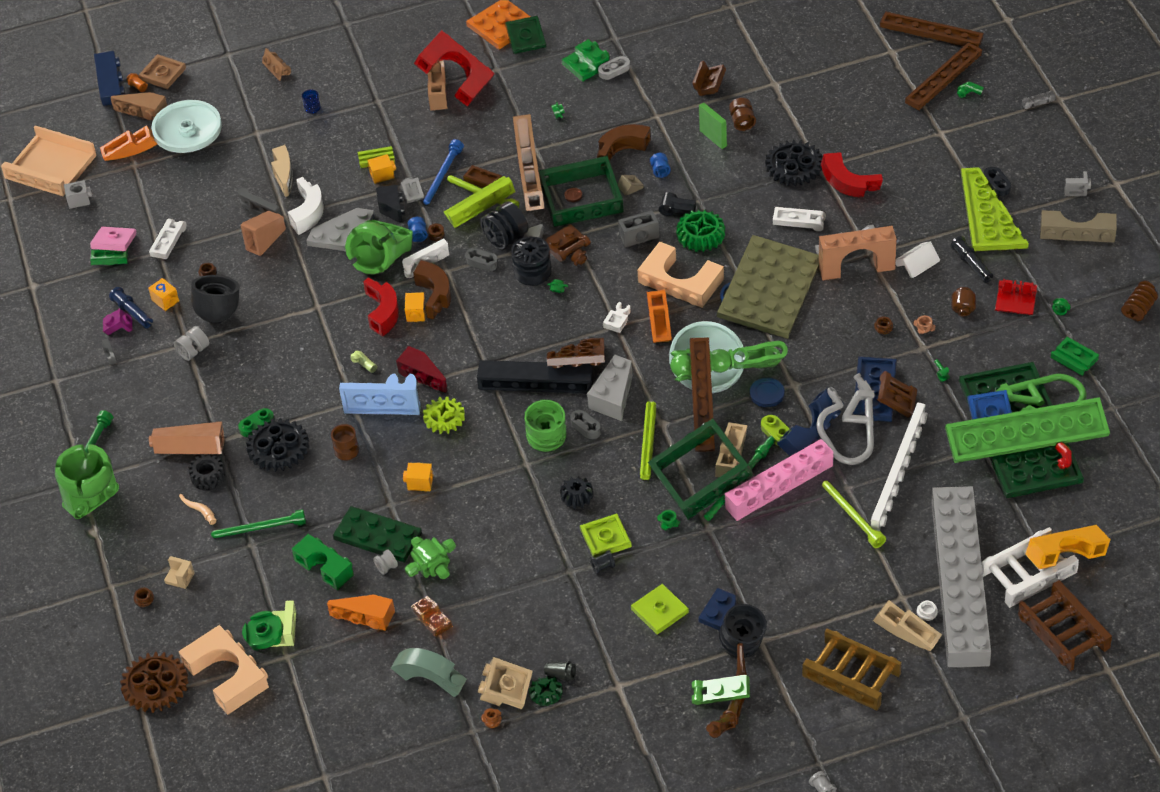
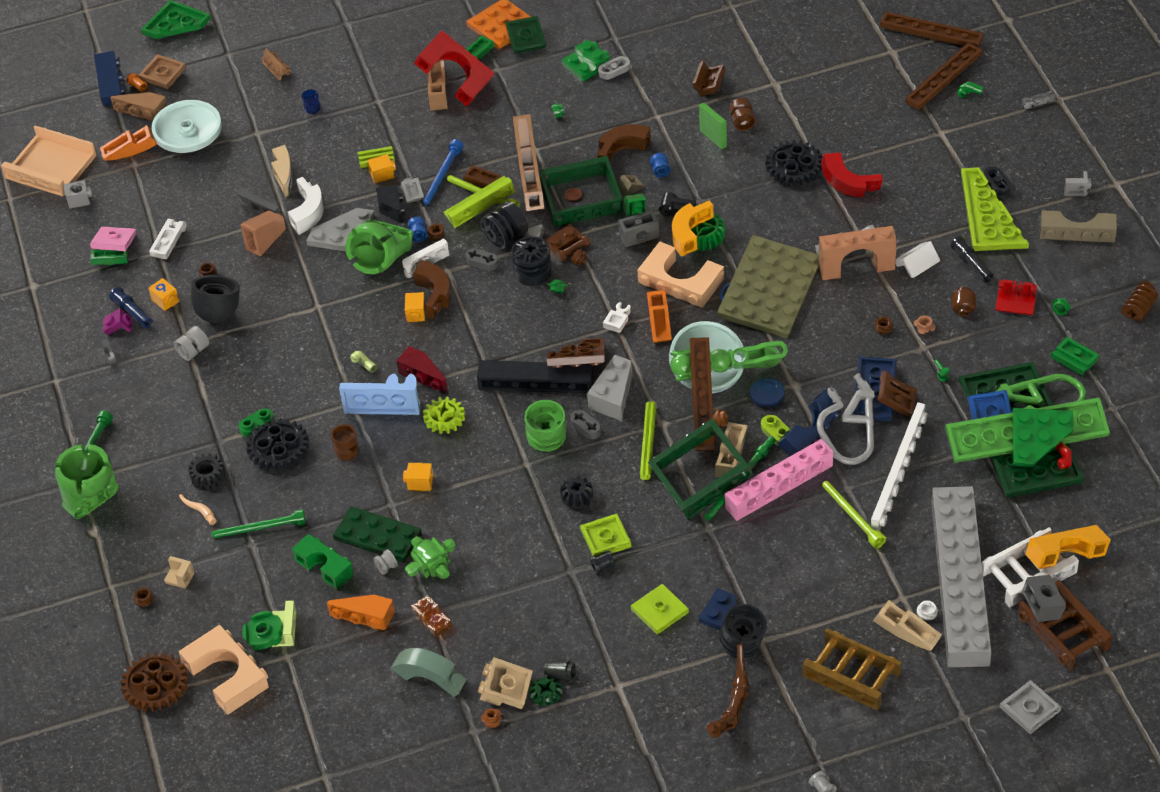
nougat slope [149,422,225,454] -> none
red arch [363,277,399,337] -> none
green plate [657,510,680,530] -> none
plate [692,675,750,705] -> none
white plate [773,207,826,231] -> none
none -> green plate [141,0,211,39]
none -> green plate [466,36,495,60]
none -> green slope [624,194,646,217]
none -> light orange arch [672,201,714,257]
none -> dark orange plate [713,409,728,429]
none -> light grey plate [1000,680,1061,734]
none -> green plate [1012,408,1074,467]
none -> dark grey brick [1022,575,1066,622]

